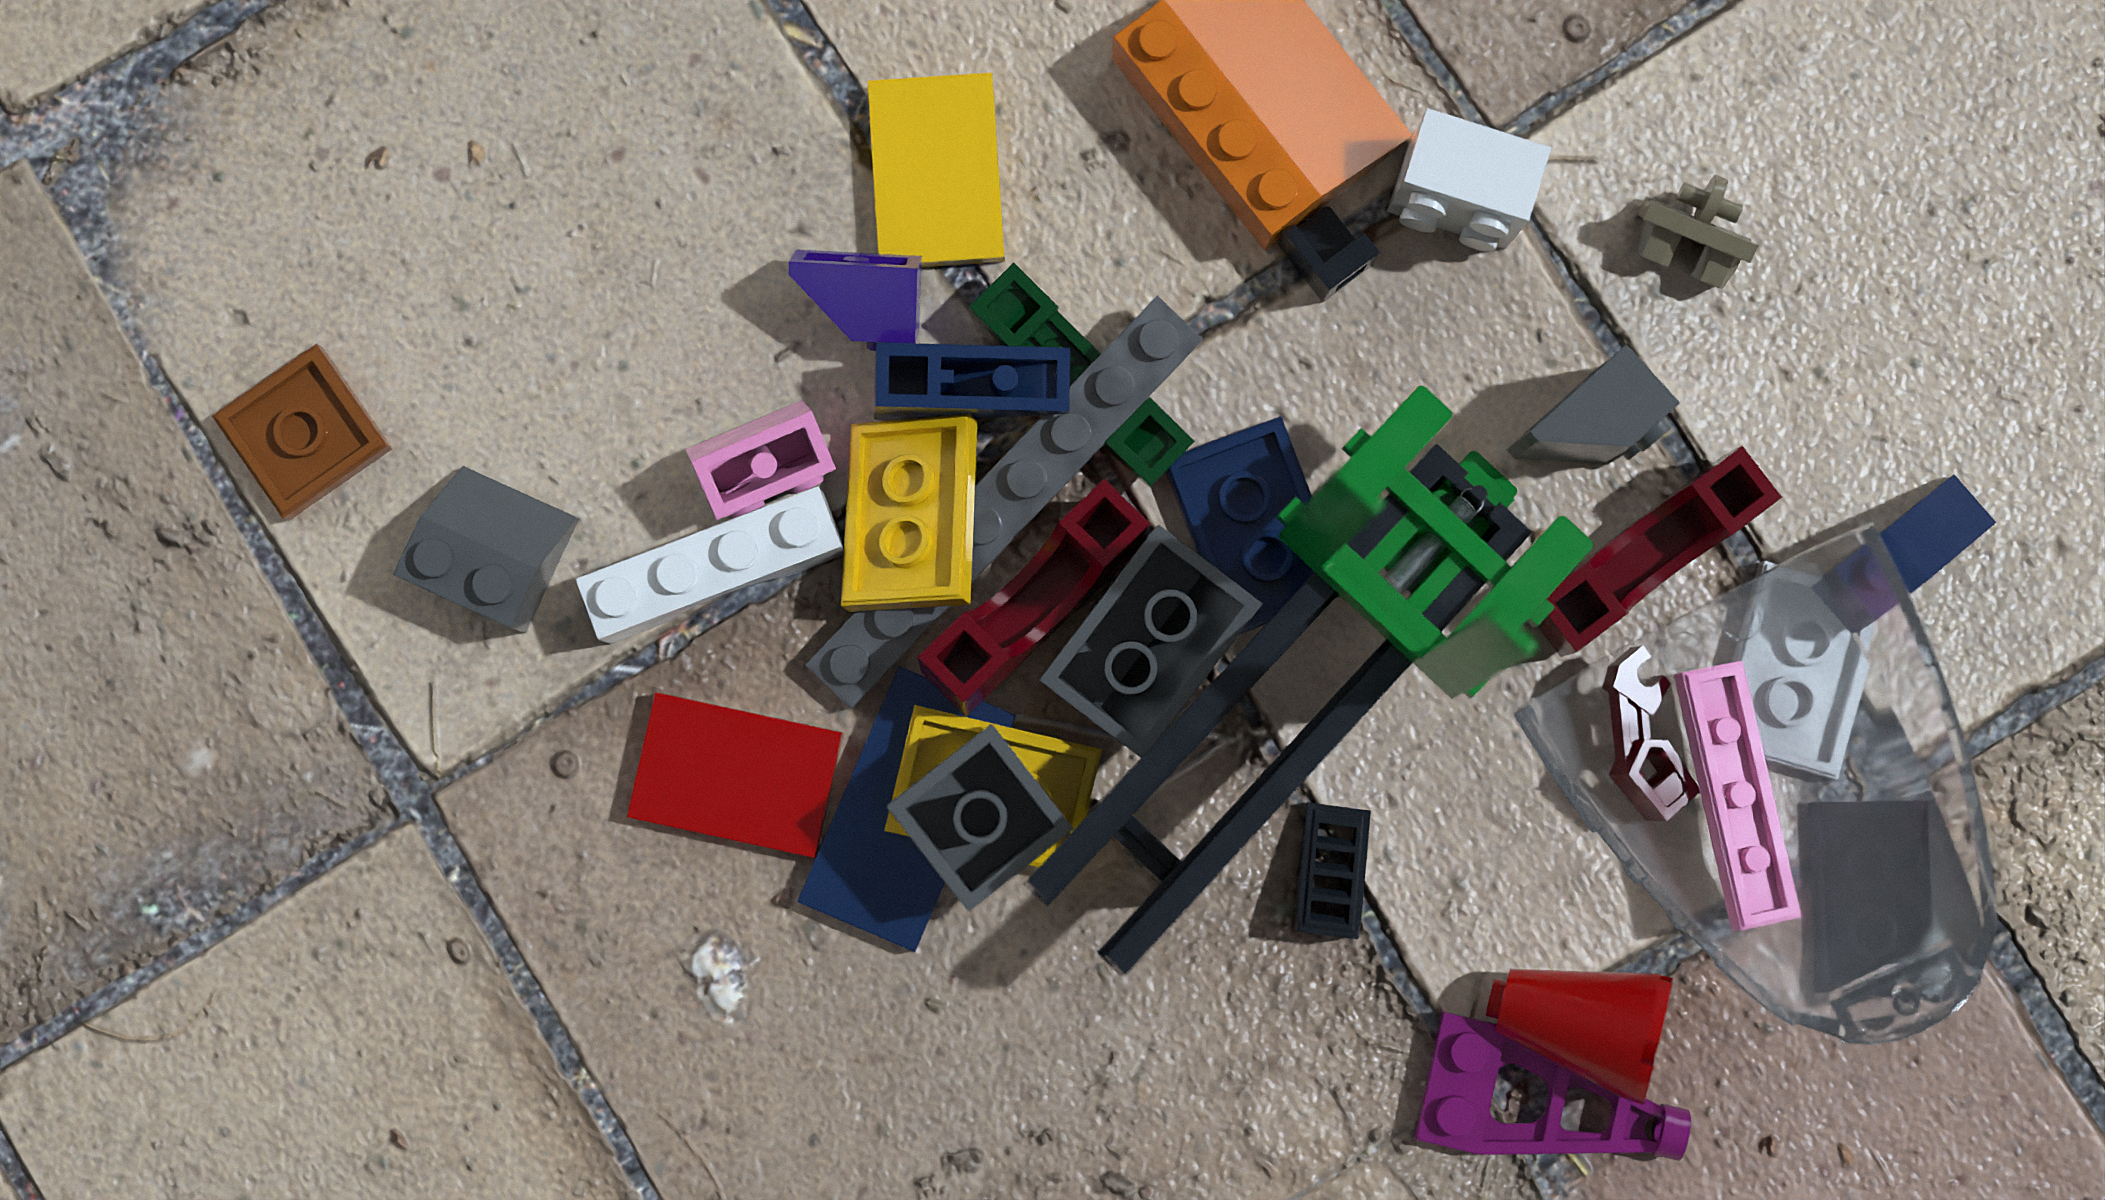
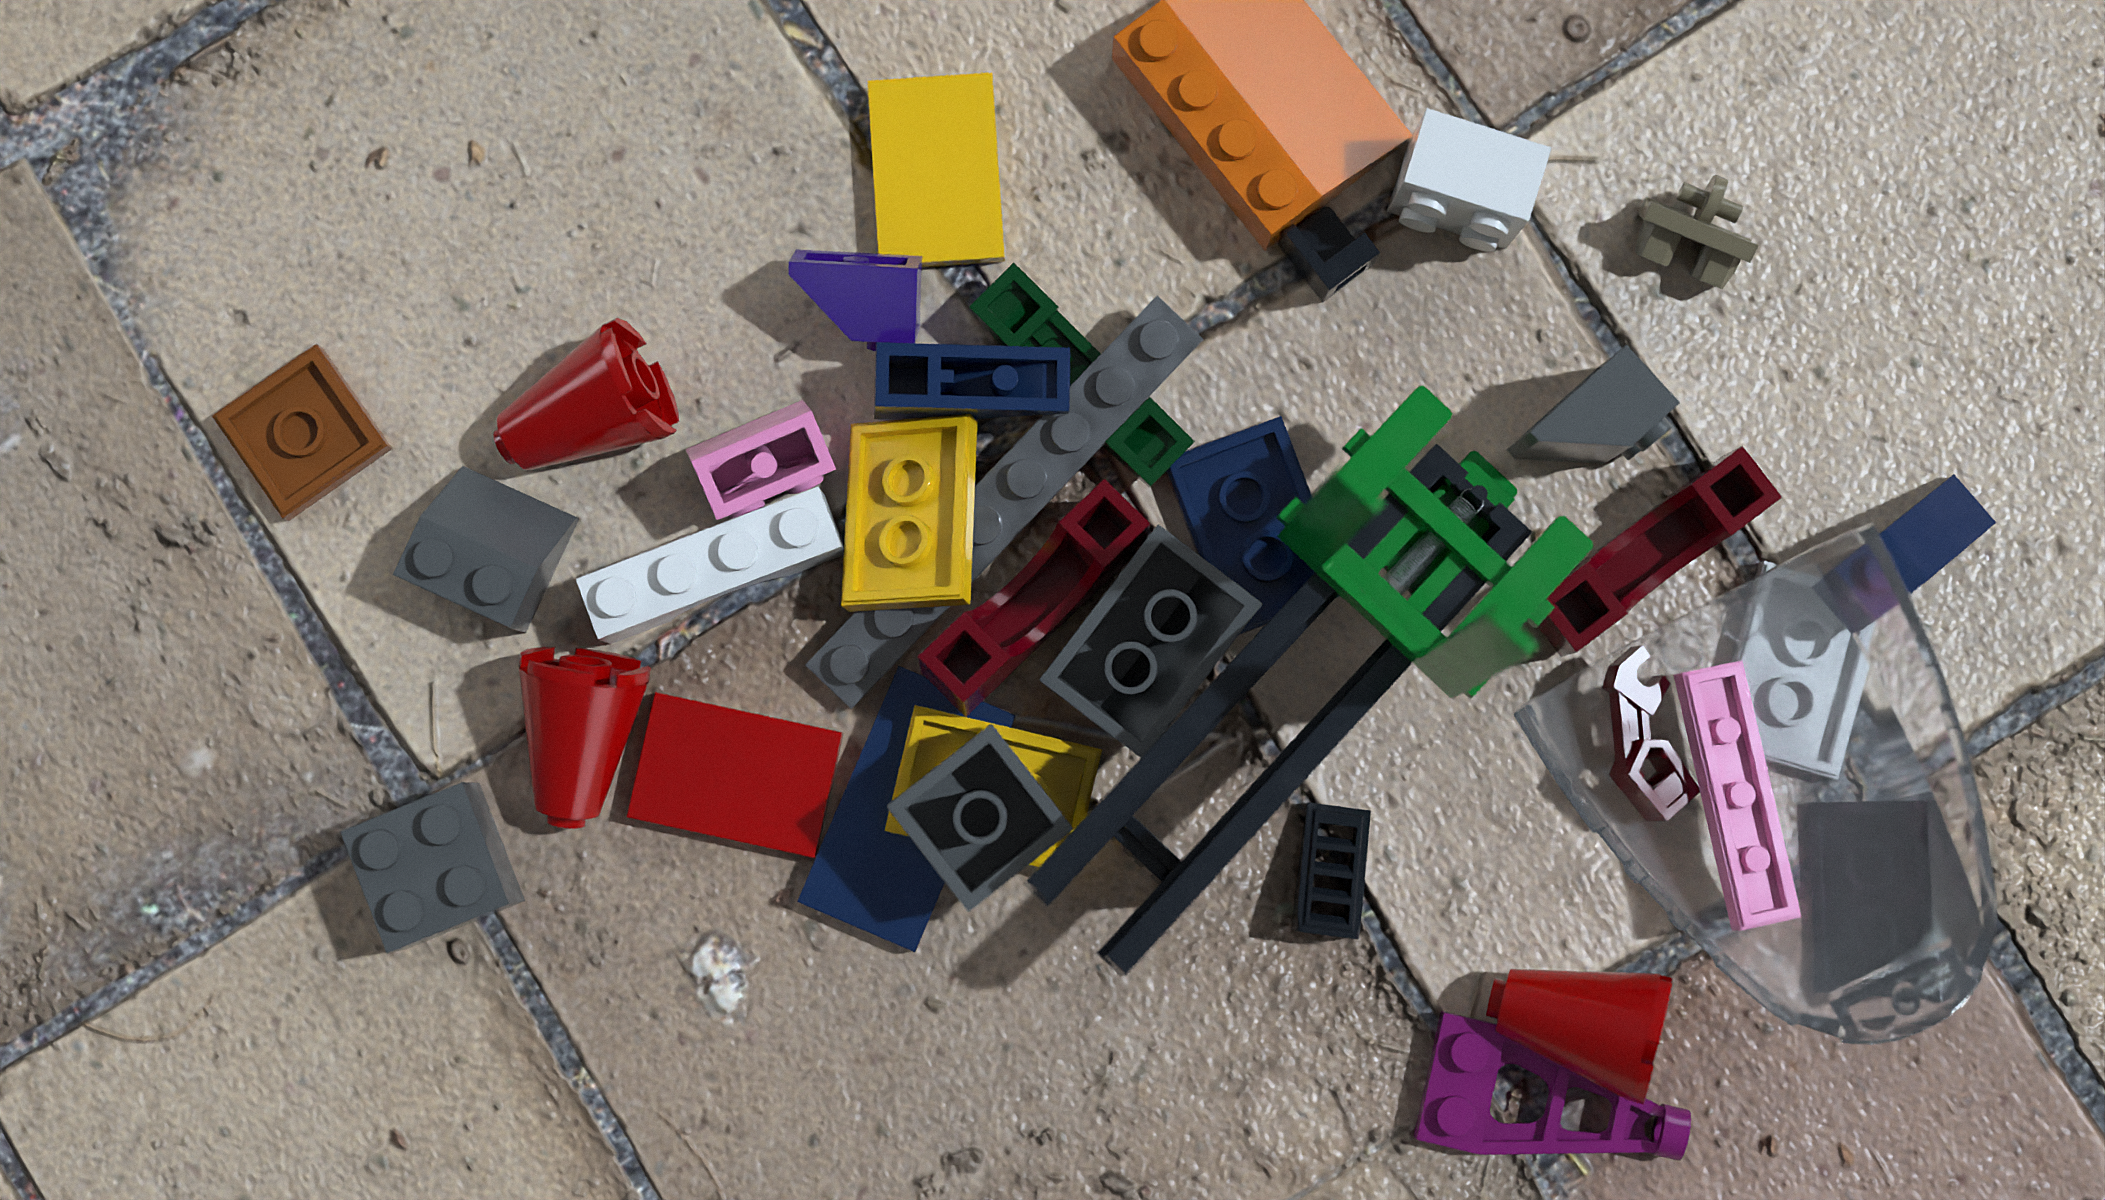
none -> dark grey brick [340,782,525,953]
none -> red cone [493,318,679,471]
none -> red cone [519,647,651,829]

